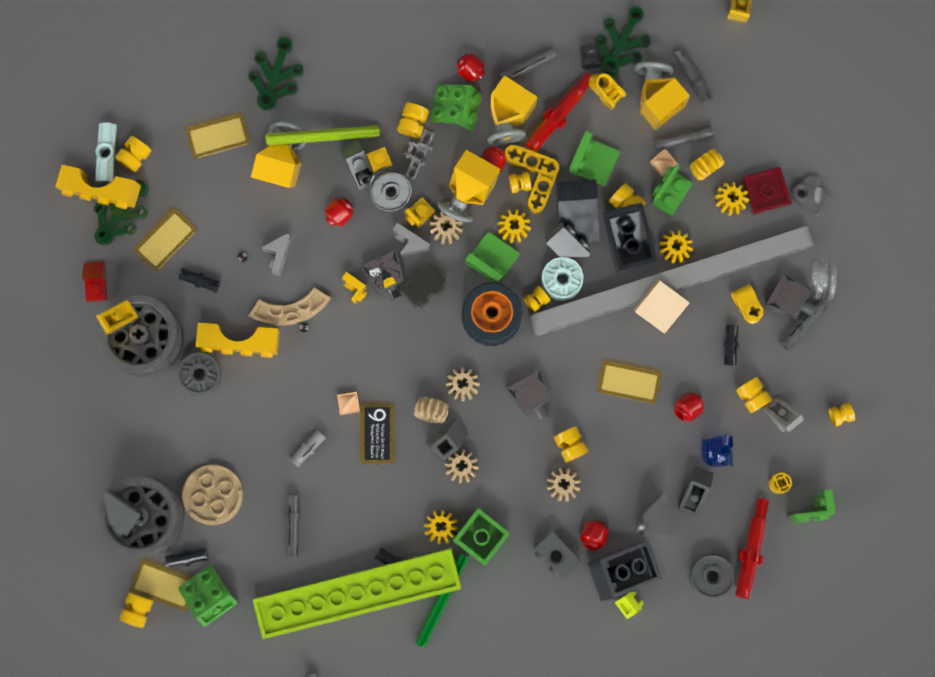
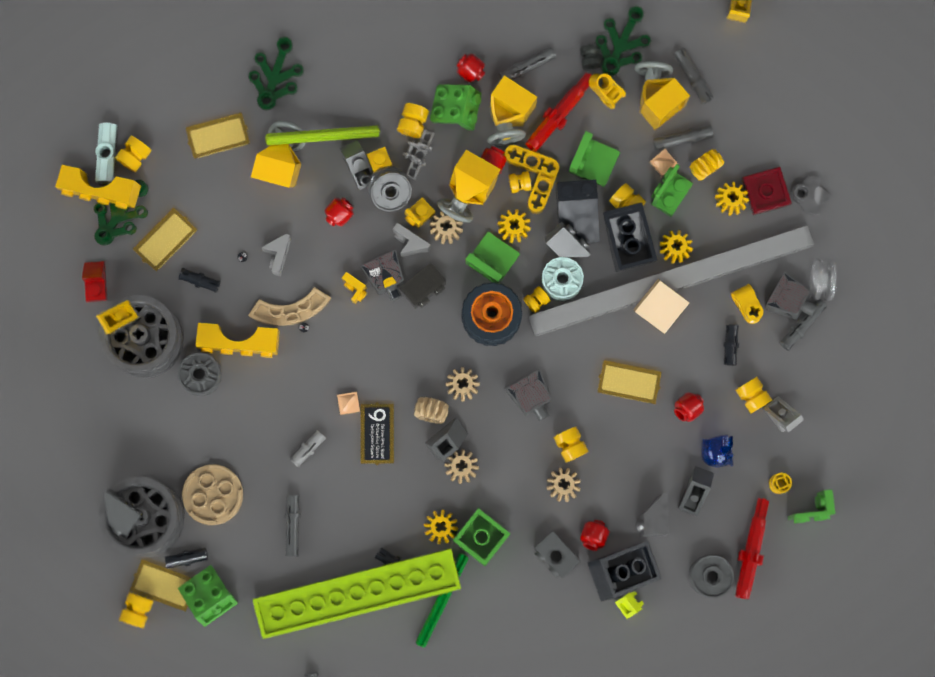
yellow wheel [828,402,855,427] -> none

